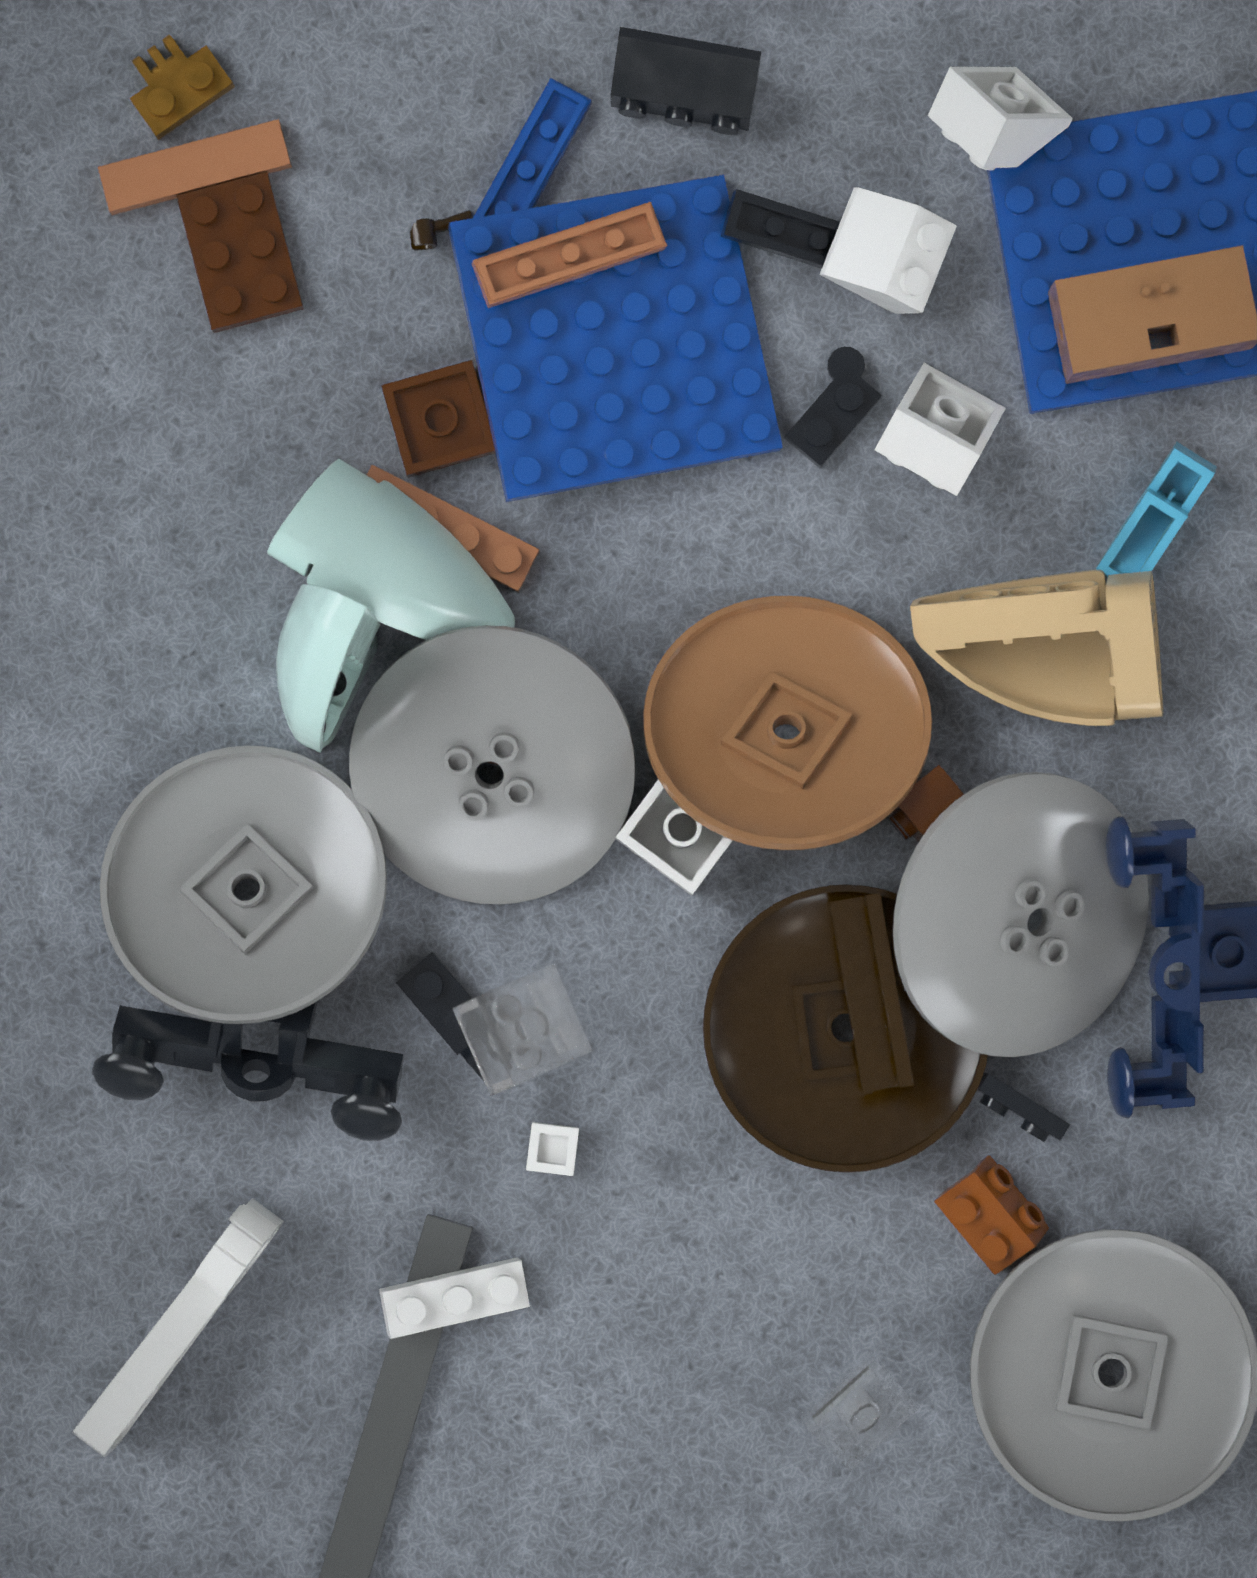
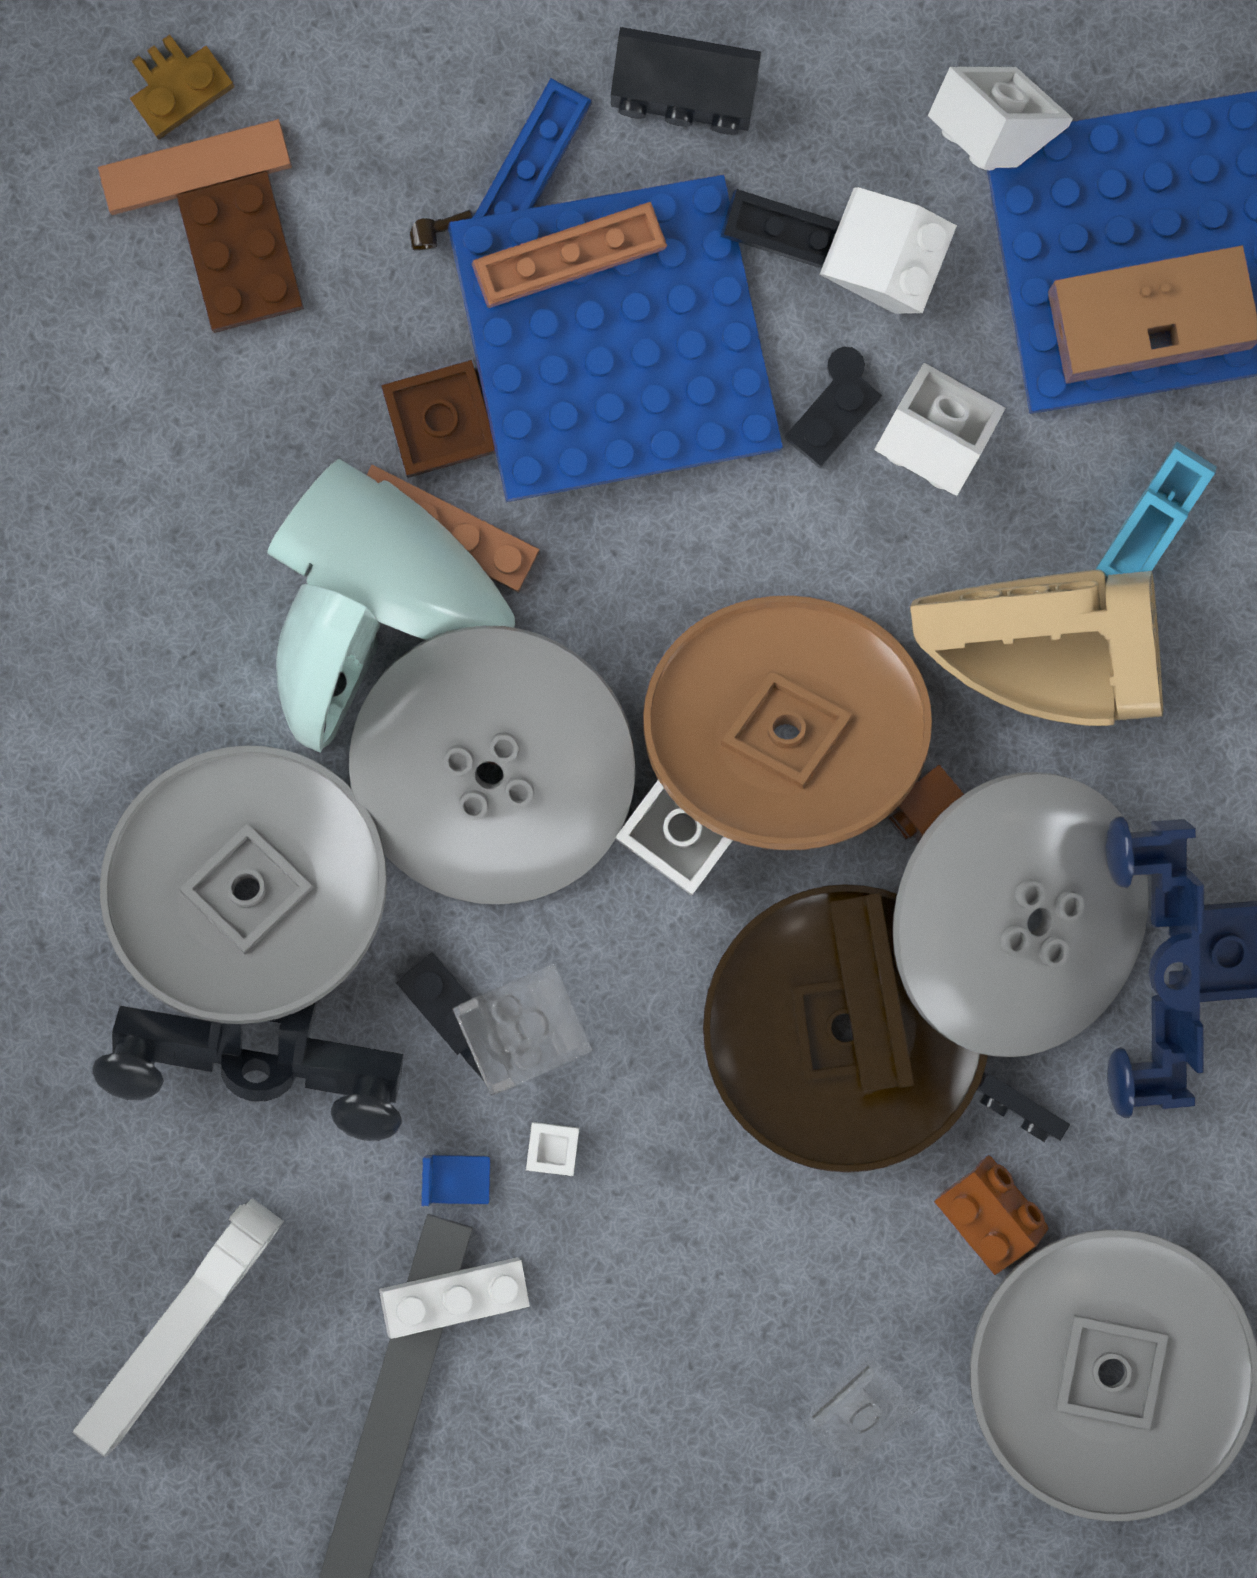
none -> blue bracket [422,1155,490,1206]

